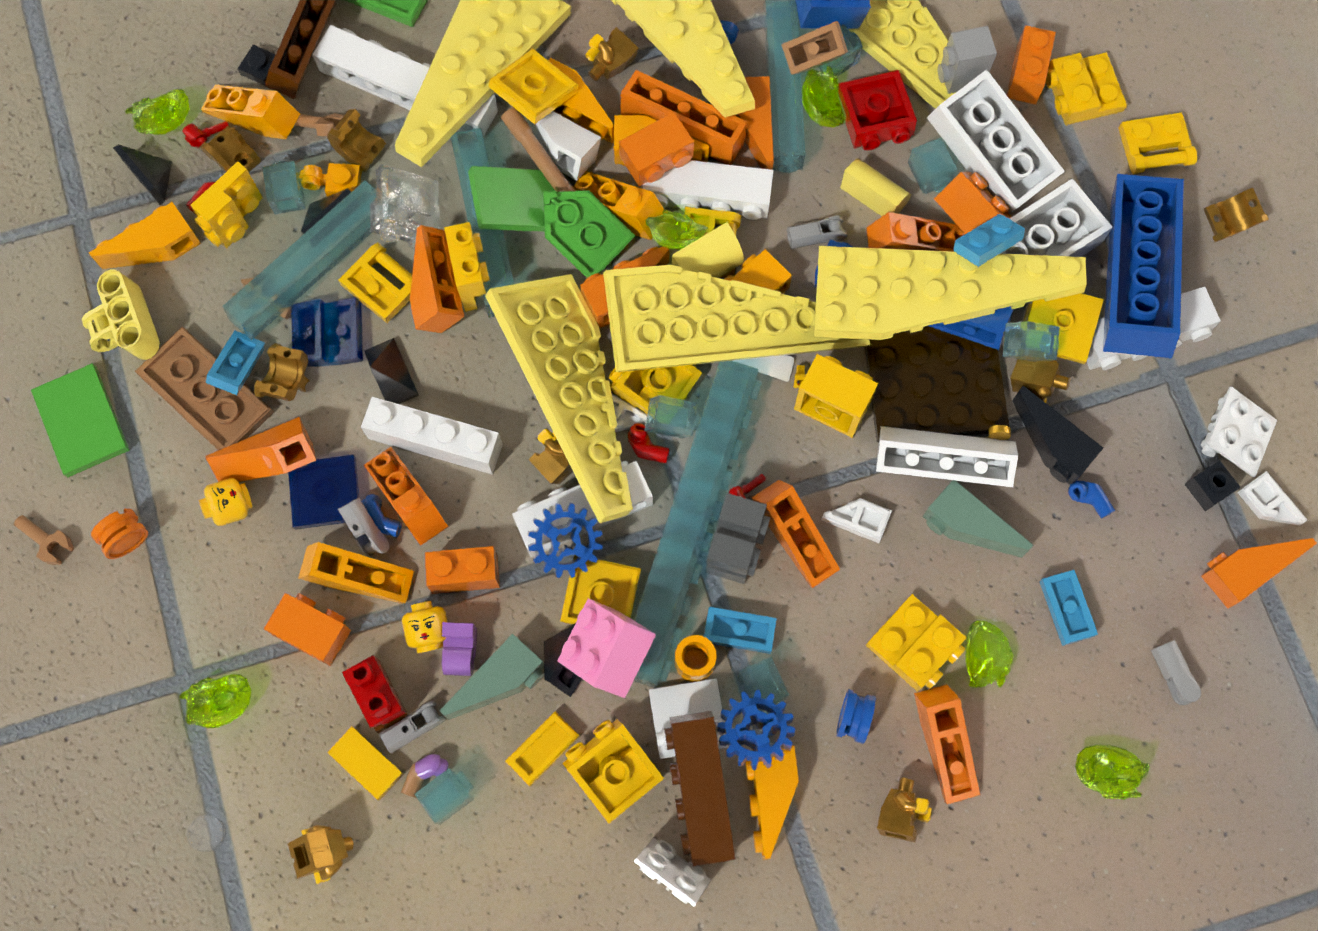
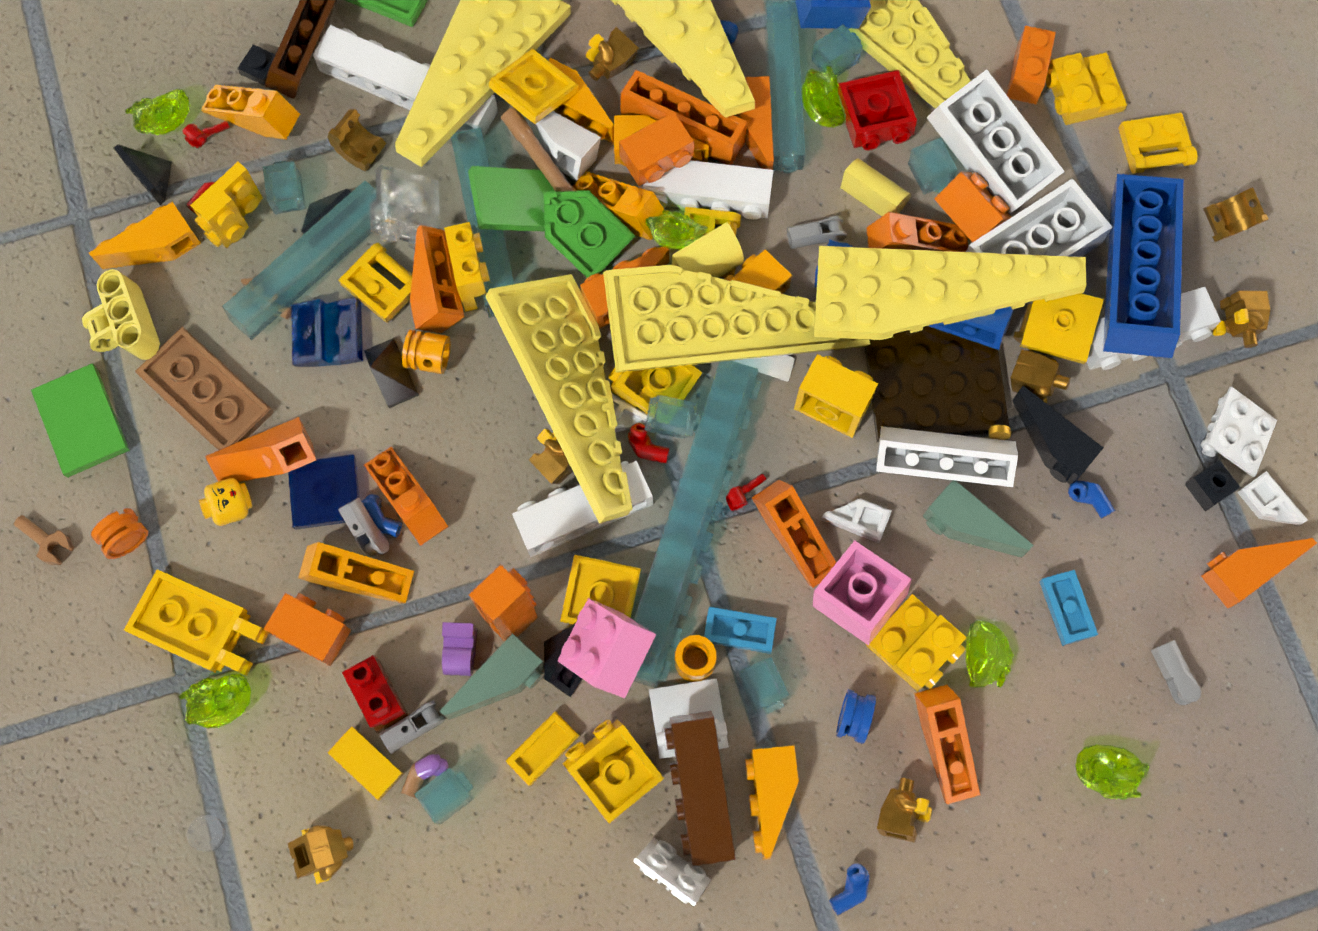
pearl gold piece [200,126,261,173] -> none
dark azure plate [206,330,265,395] -> none
pearl gold piece [254,343,310,401] -> none
medium nougat bar [295,113,344,136] -> none
light orange plate [299,163,362,199] -> none
white brick [361,397,503,475] -> none
yellow head [402,601,448,653] -> none
orange brick [425,546,500,594] -> none
blue gear [528,503,603,578] -> none
dark grey brick [705,493,770,584] -> none
blue gear [717,690,795,770] -> none
medium nougat slope [781,21,848,75] -> none
yellow piece [793,365,806,388] -> none
light grey brick [938,26,997,94] -> none
dark azure plate [954,214,1025,267] -> none
clear light blue brick [1003,321,1060,362] -> none
none -> yellow tile [124,569,269,676]
none -> light orange piece [402,329,451,374]
none -> orange brick [469,564,538,642]
none -> bright pink brick [813,540,912,646]
none -> blue arm [829,863,870,916]
none -> pearl gold piece [1212,291,1270,348]

